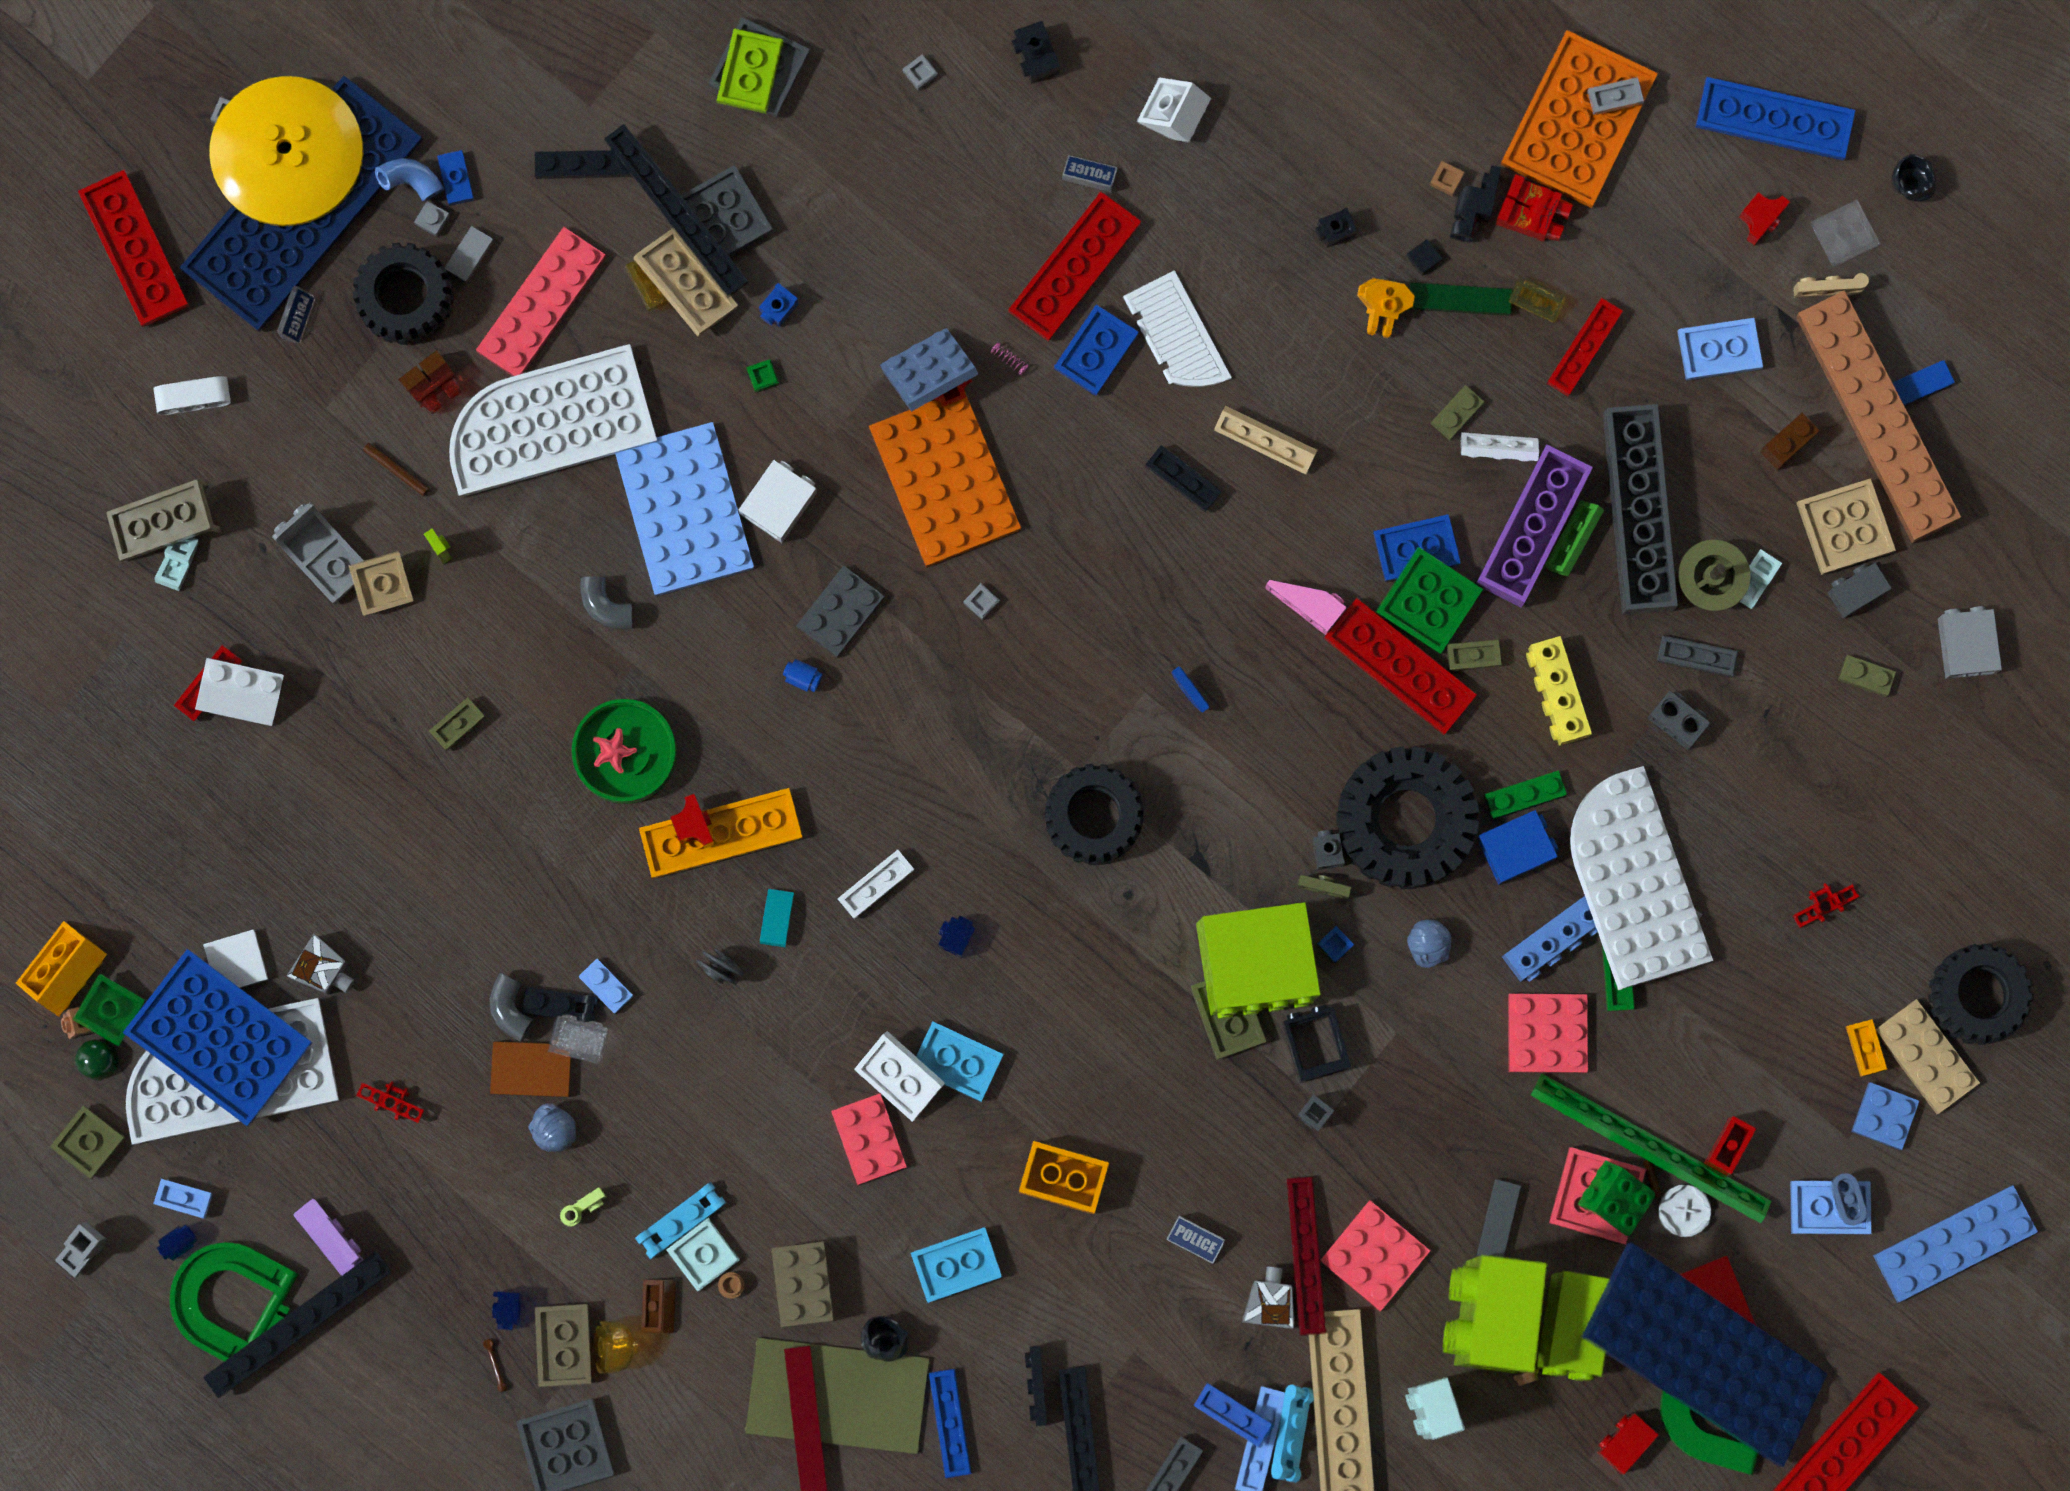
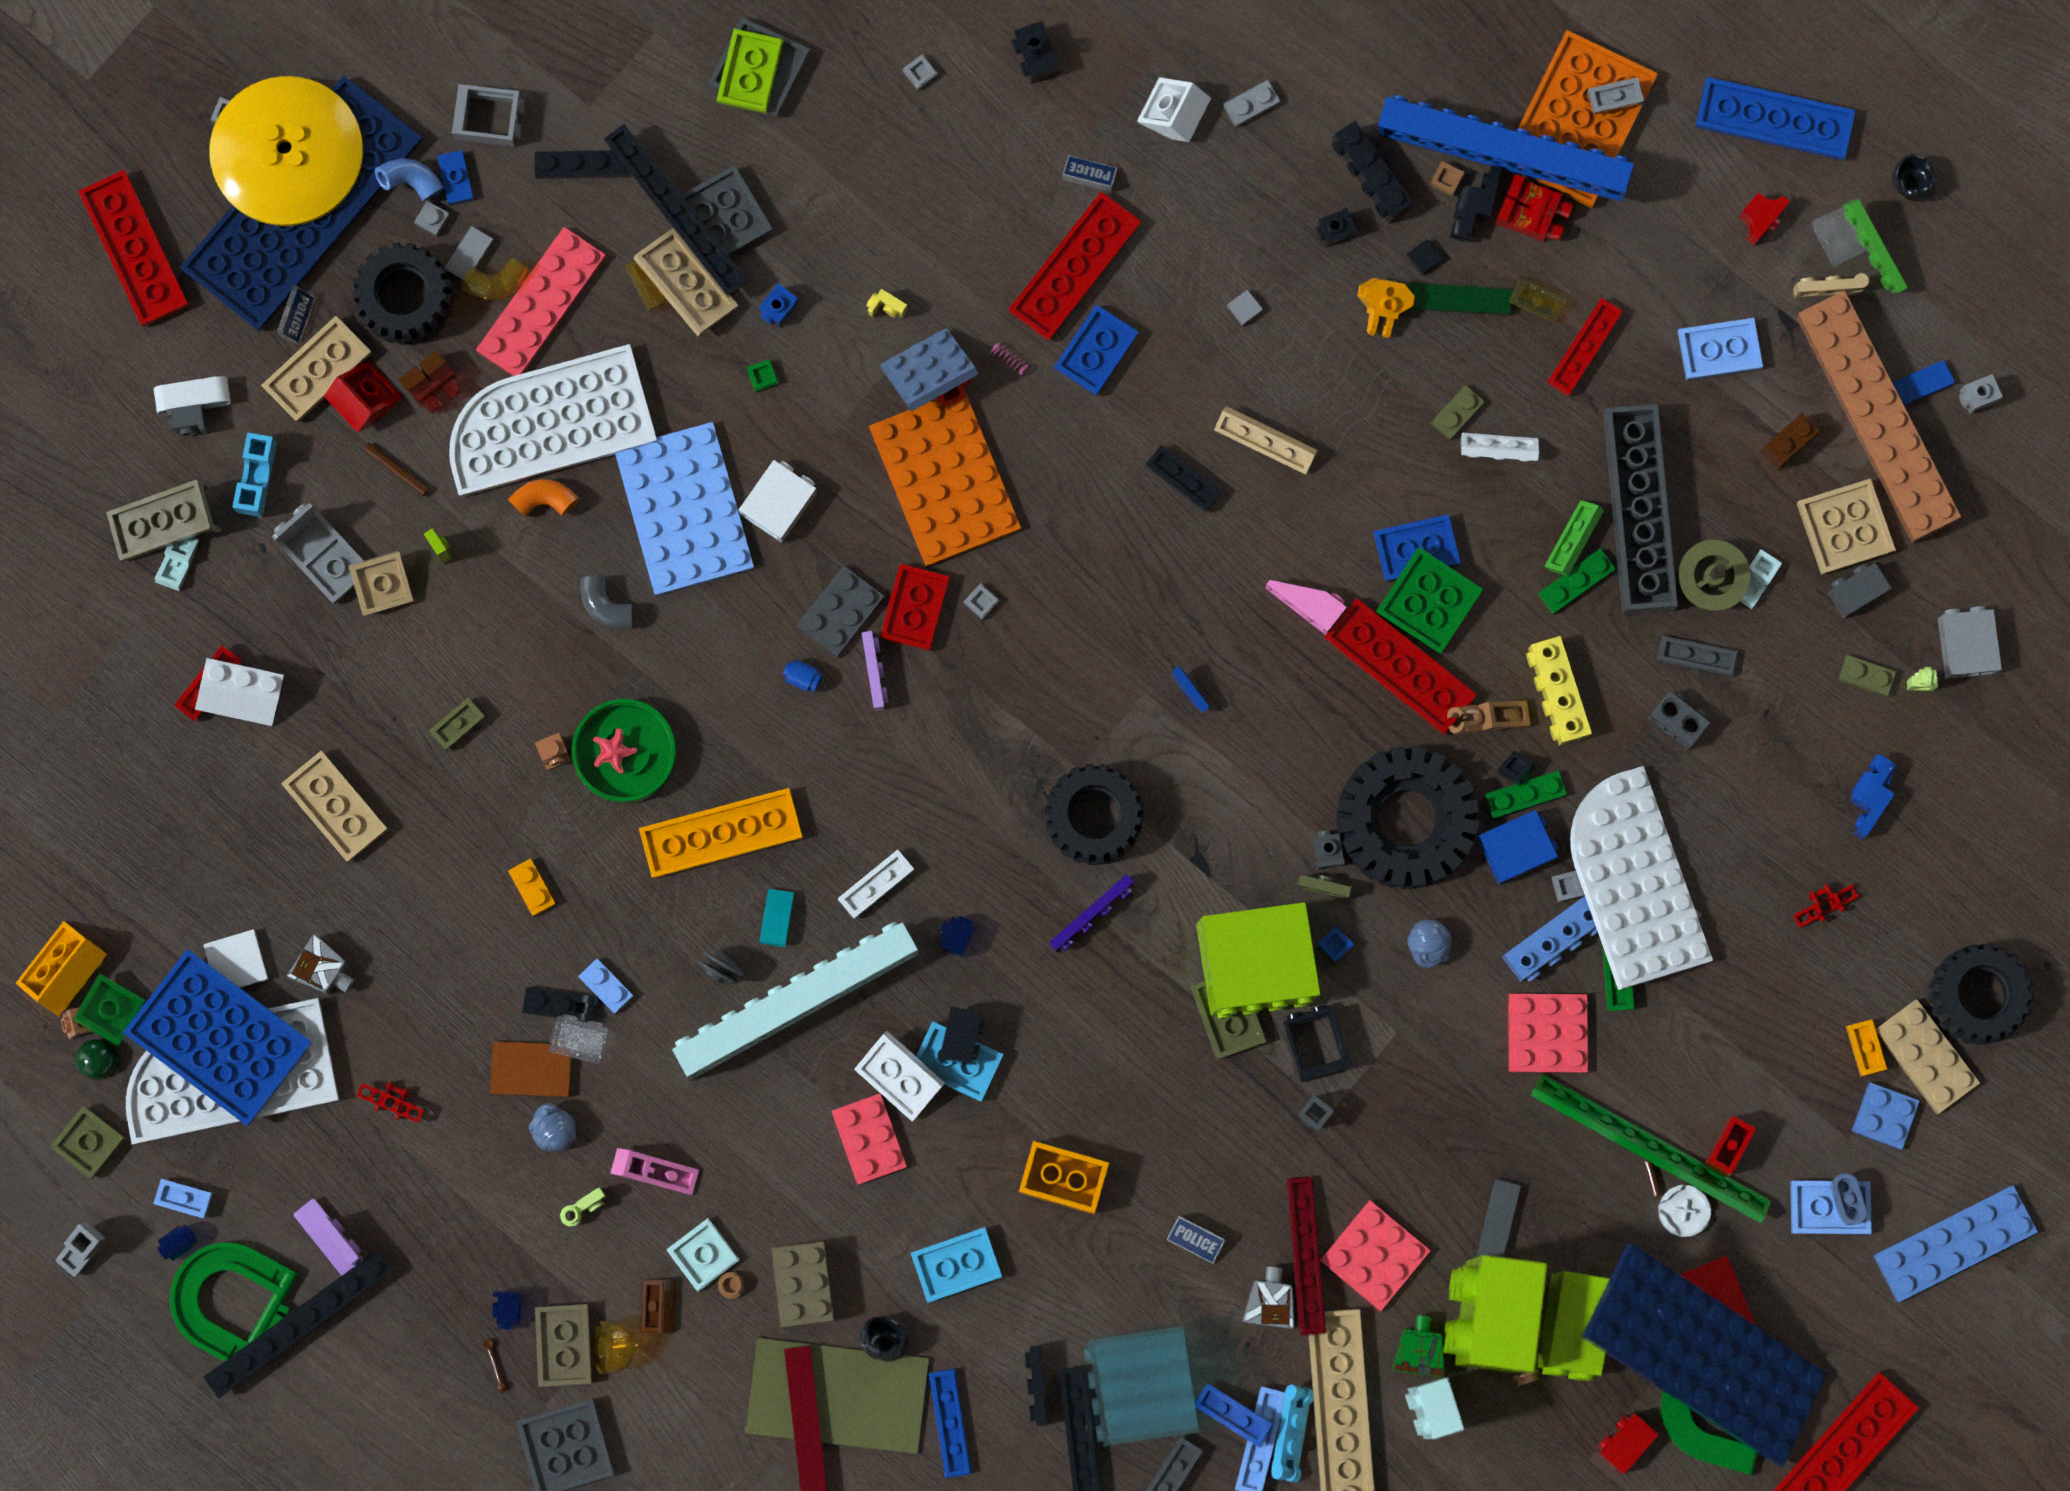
dark grey cylinder [489,972,534,1042] -> none
medium azure plate [635,1182,726,1259] -> none
red brick [670,794,715,848] -> none
white piece [1123,271,1232,387] -> none
olive plate [1447,640,1502,671] -> none
medium lavender brick [1476,445,1593,608] -> none
coral plate [1549,1147,1646,1245] -> none
green bracket [1578,1160,1655,1236] -> none
none -> dark grey brick [167,404,208,436]
none -> medium azure arch [233,433,277,518]
none -> tan plate [261,316,372,423]
none -> tan plate [281,751,388,863]
none -> red slope [324,361,403,433]
none -> light grey window [452,84,525,147]
none -> clear yellow cylinder [461,258,531,300]
none -> orange cylinder [507,479,580,517]
none -> light orange plate [508,858,556,917]
none -> nougat brick [535,733,571,771]
none -> bright pink slope [610,1148,699,1195]
none -> light aqua brick [672,922,918,1080]
none -> lavender plate [862,631,889,712]
none -> light yellow bracket [867,289,908,319]
none -> red plate [880,564,950,652]
none -> black brick [940,1006,986,1066]
none -> dark purple plate [1049,874,1134,952]
none -> clear light blue brick [1083,1326,1199,1446]
none -> light grey plate [1223,80,1280,128]
none -> light grey tile [1227,290,1263,326]
none -> black brick [1332,121,1413,224]
none -> blue brick [1378,95,1634,203]
none -> green torso [1392,1315,1444,1377]
none -> medium nougat plate [1447,701,1531,734]
none -> black plate [1498,751,1536,786]
none -> green plate [1538,549,1616,614]
none -> light grey plate [1551,871,1584,903]
none -> bright green plate [1843,199,1908,293]
none -> blue plate [1850,754,1898,839]
none -> yellowish green plate [1907,667,1938,691]
none -> light grey brick [1959,374,2003,414]

